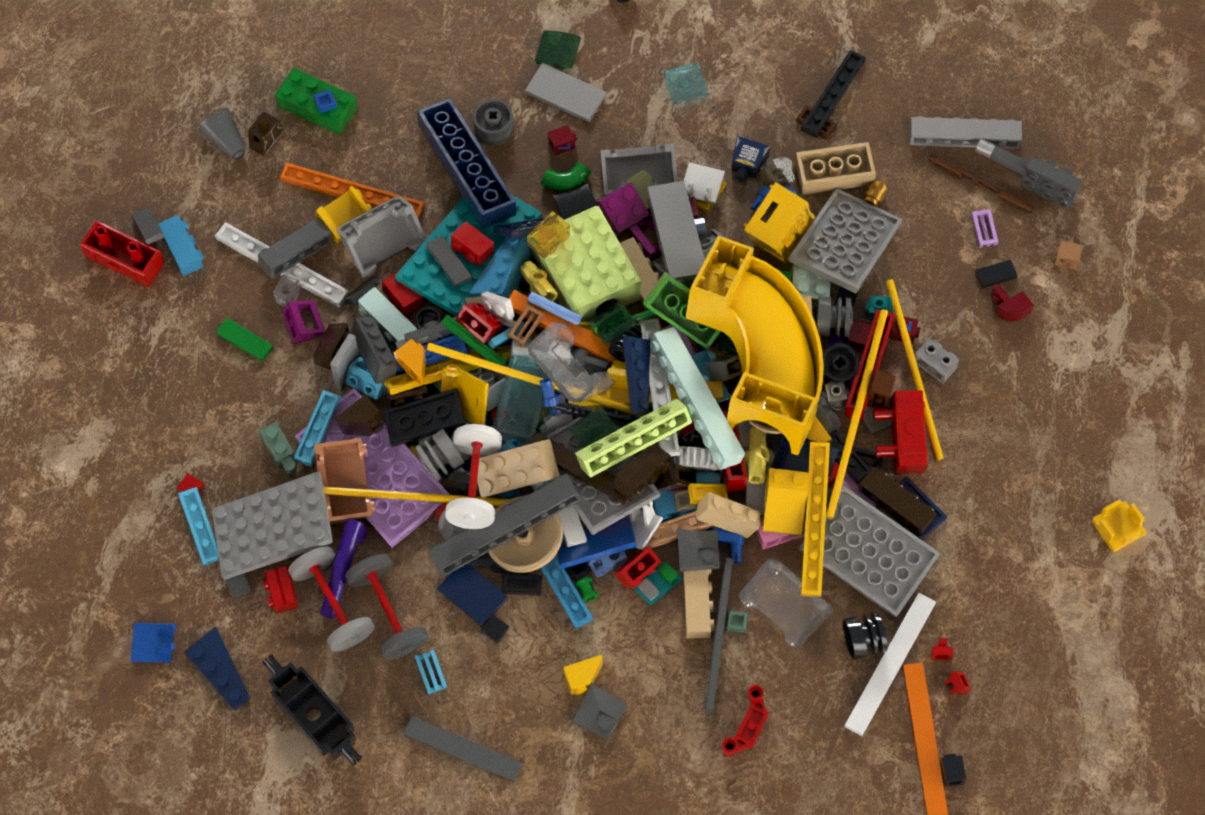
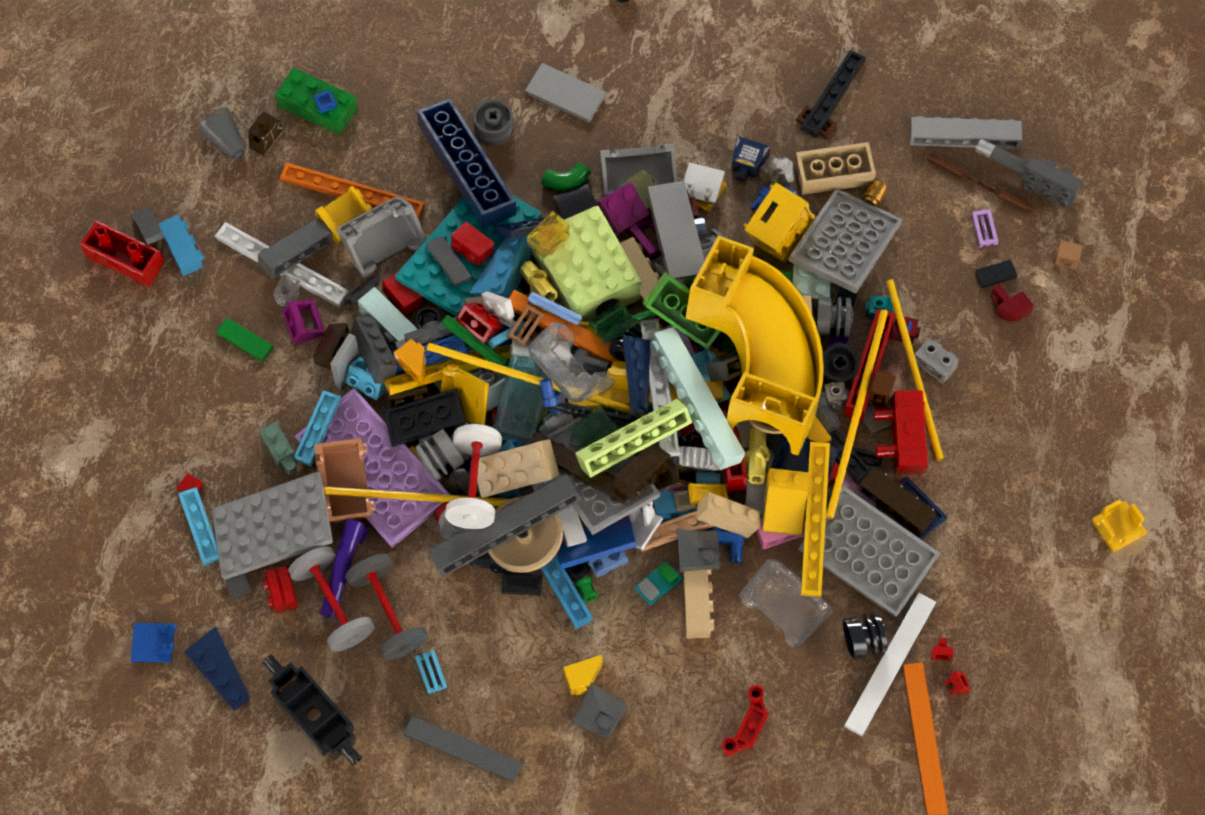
dark brown slope [335,395,385,436] -> none
dark blue tile [437,564,508,627] -> none
black tile [481,615,509,644] -> none
clear green slope [535,30,581,68] -> none
dark red brick [548,125,577,156] -> none
red brick [613,547,661,588] -> none
clear light blue tile [664,62,709,104] -> none
dark grey tile [705,558,733,715] -> none
sand green tile [726,610,748,633] -> none
dark red brick [847,320,872,352] -> none
black brick [940,754,966,787] -> none

